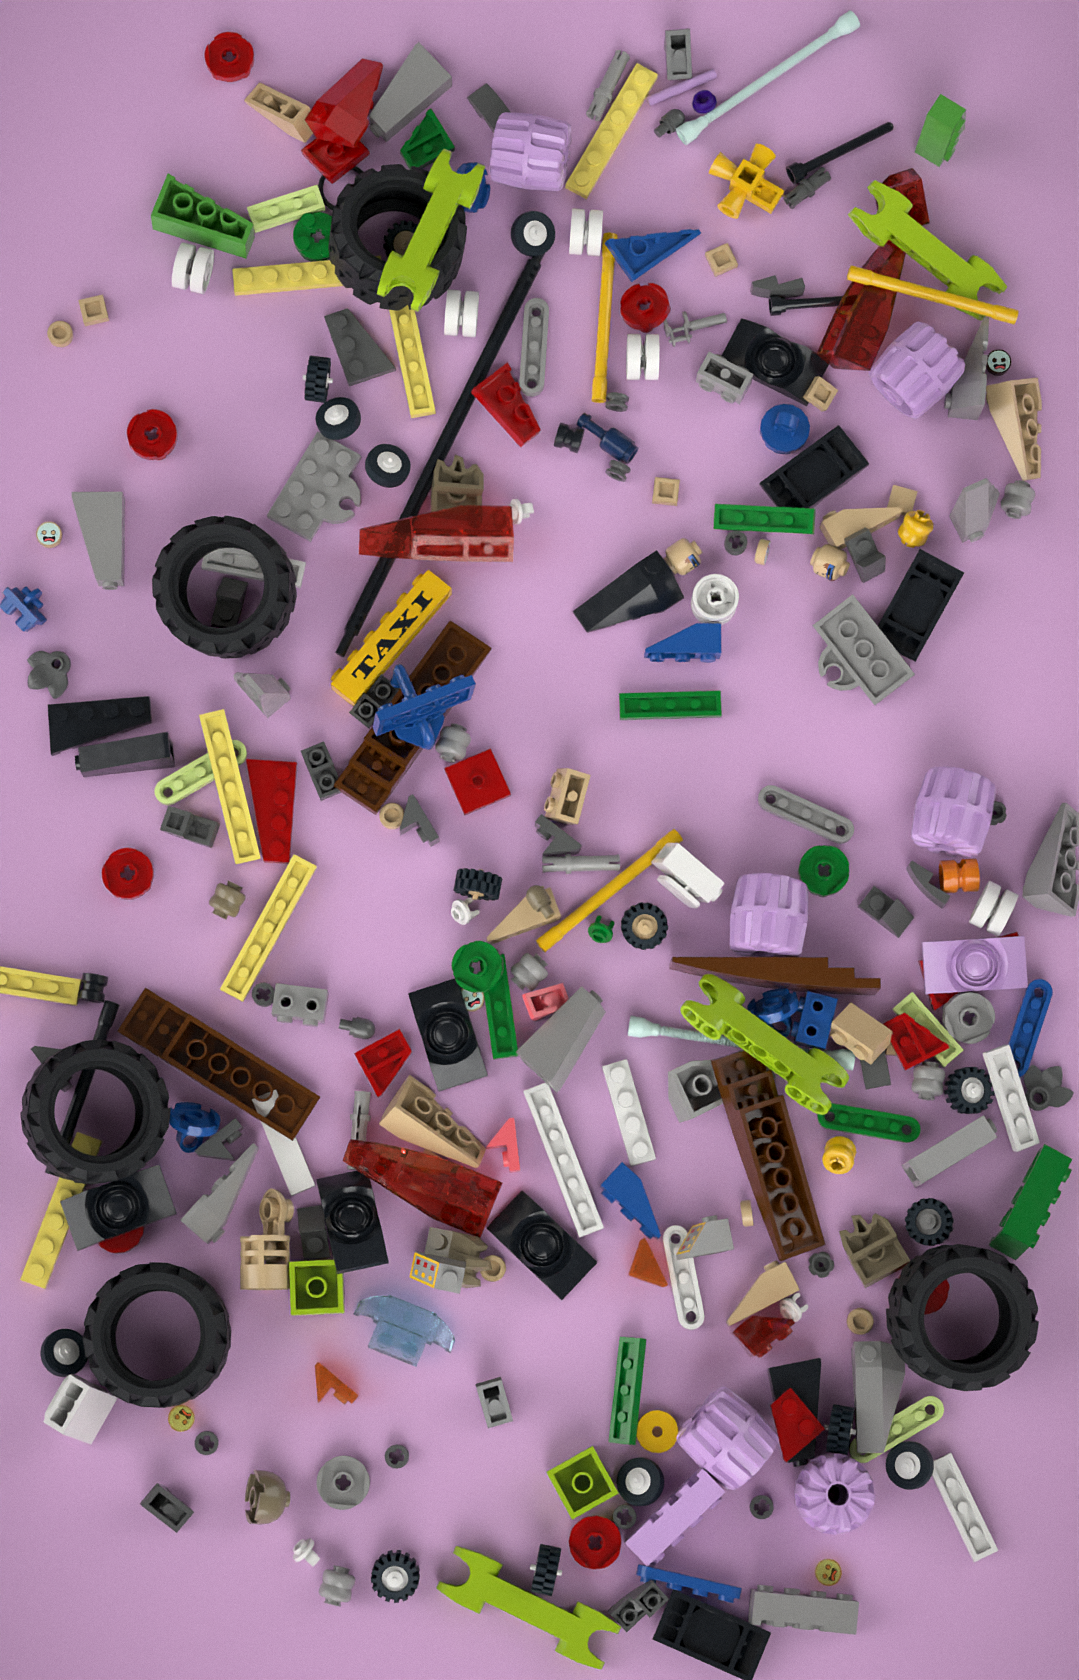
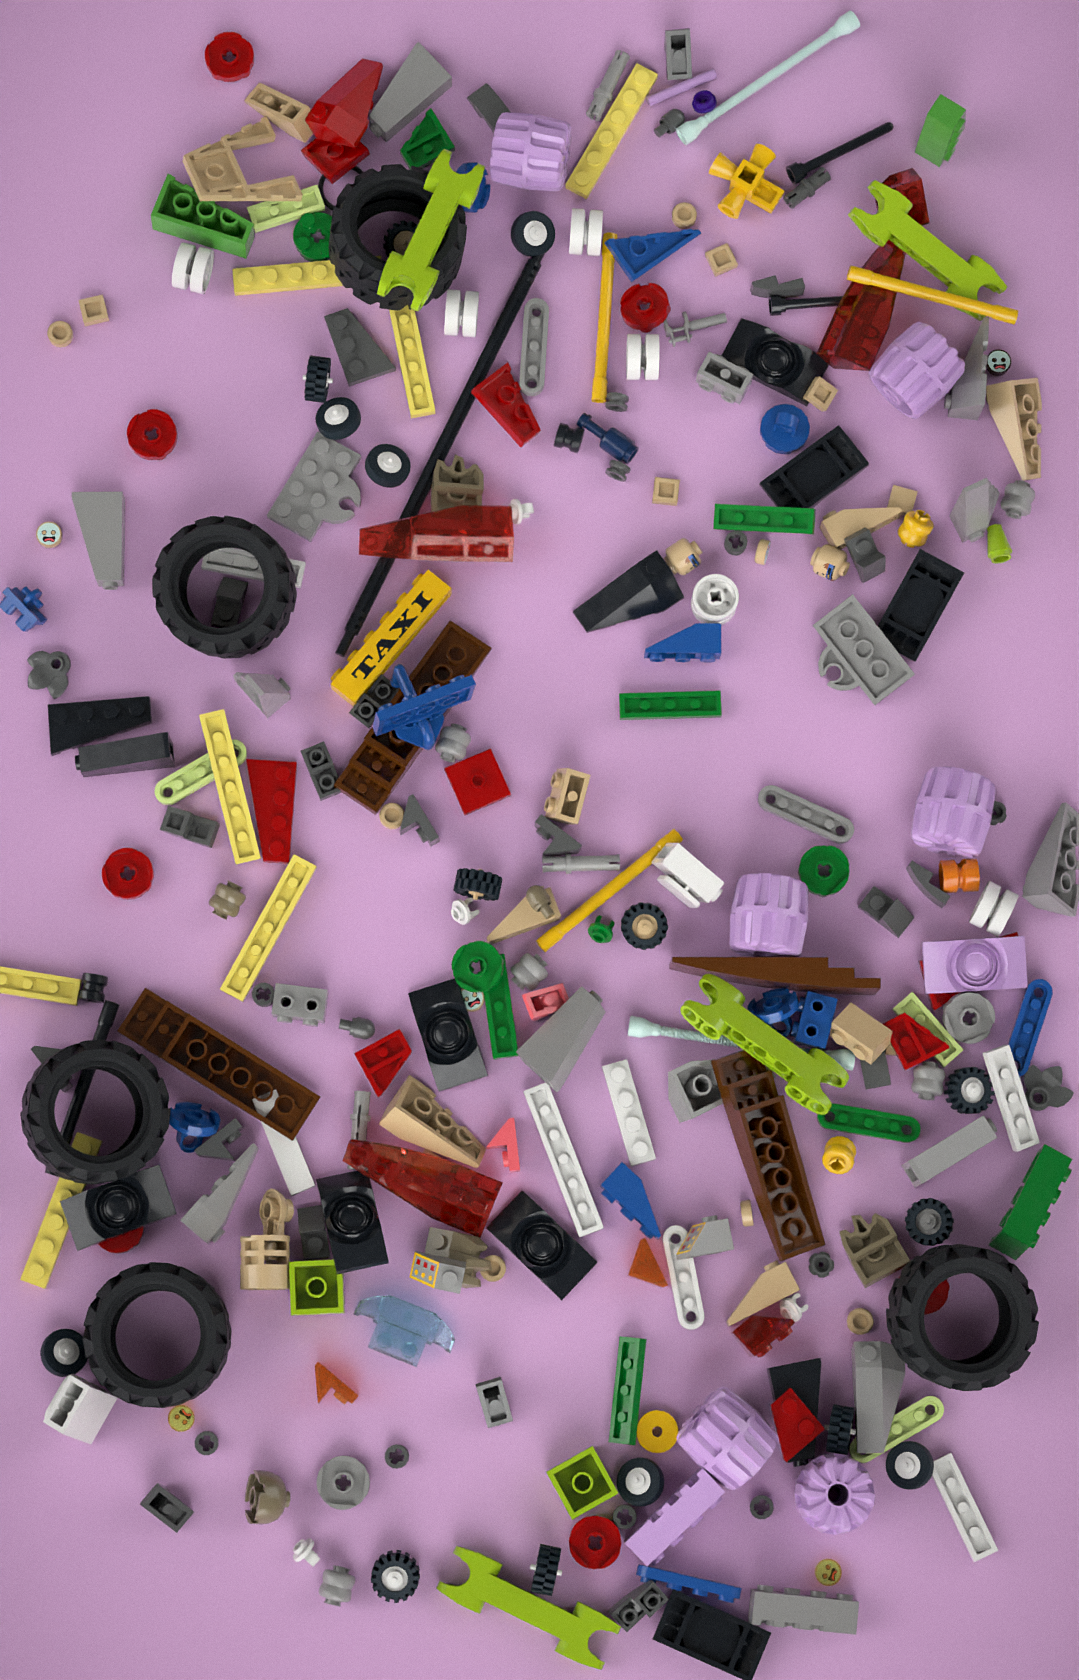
none -> tan wing [182,116,303,201]
none -> tan tile [672,202,697,229]
none -> lime cone [987,524,1012,564]

